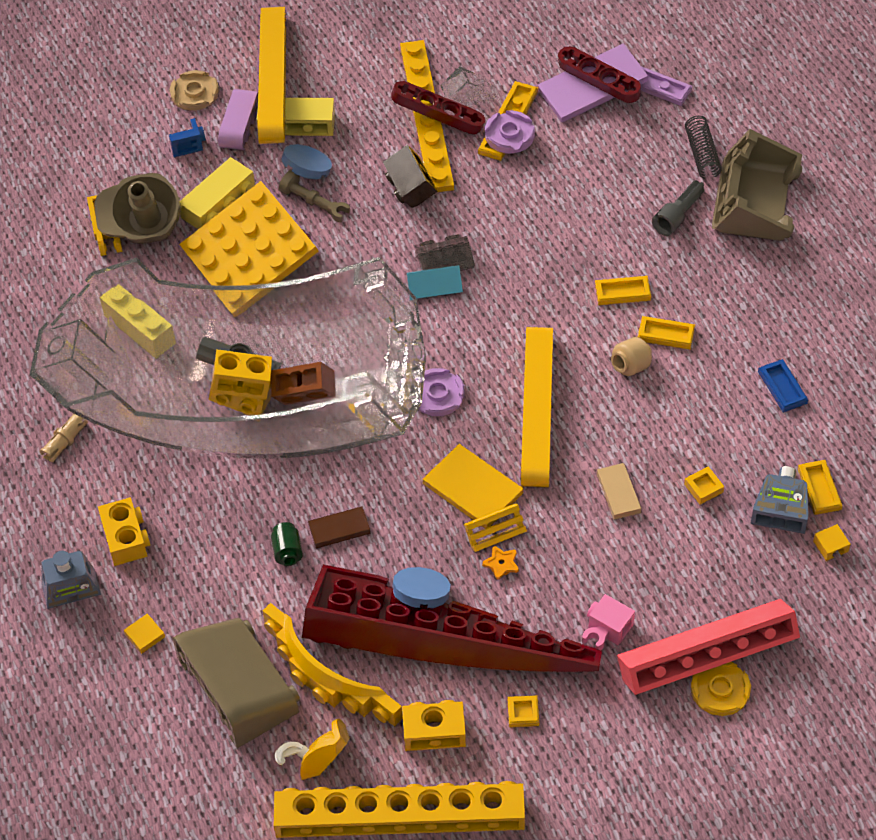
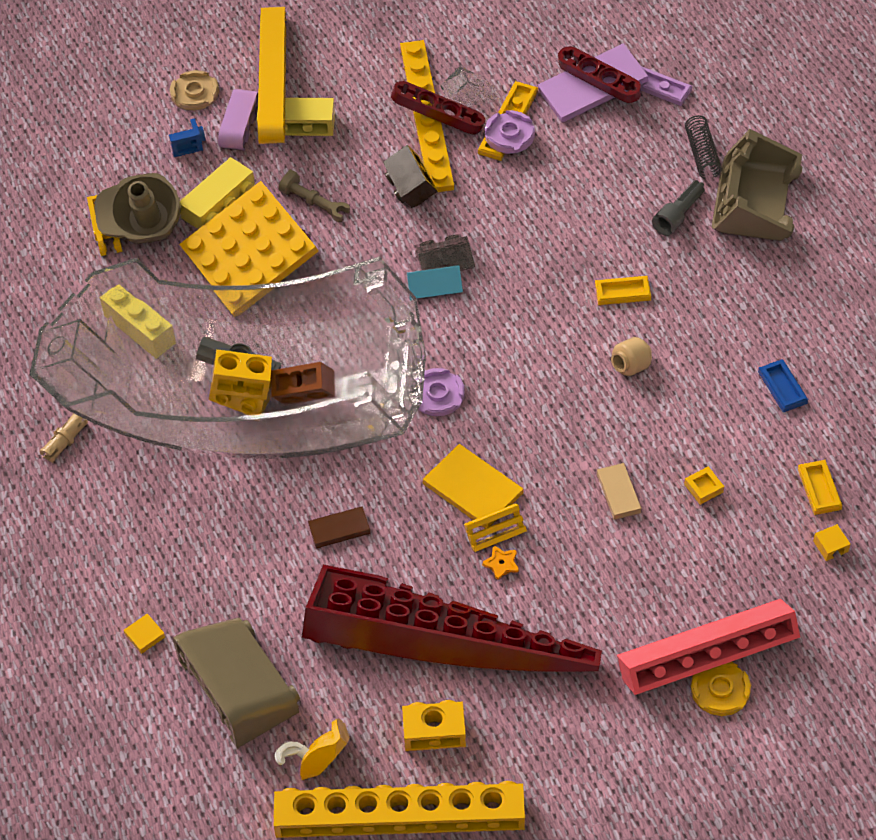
sand blue torso [41,551,101,609] -> none
yellow brick [98,497,151,566] -> none
yellow piece [262,603,403,727] -> none
dark green brick [271,522,303,566] -> none
medium blue tile [281,144,332,179] -> none
medium blue tile [392,567,451,608] -> none
yellow tile [507,695,539,727] -> none
yellow beam [521,327,553,487] -> none
bright pink brick [582,594,635,650] -> none
yellow tile [638,316,695,350] -> none
sand blue torso [751,466,808,534] -> none

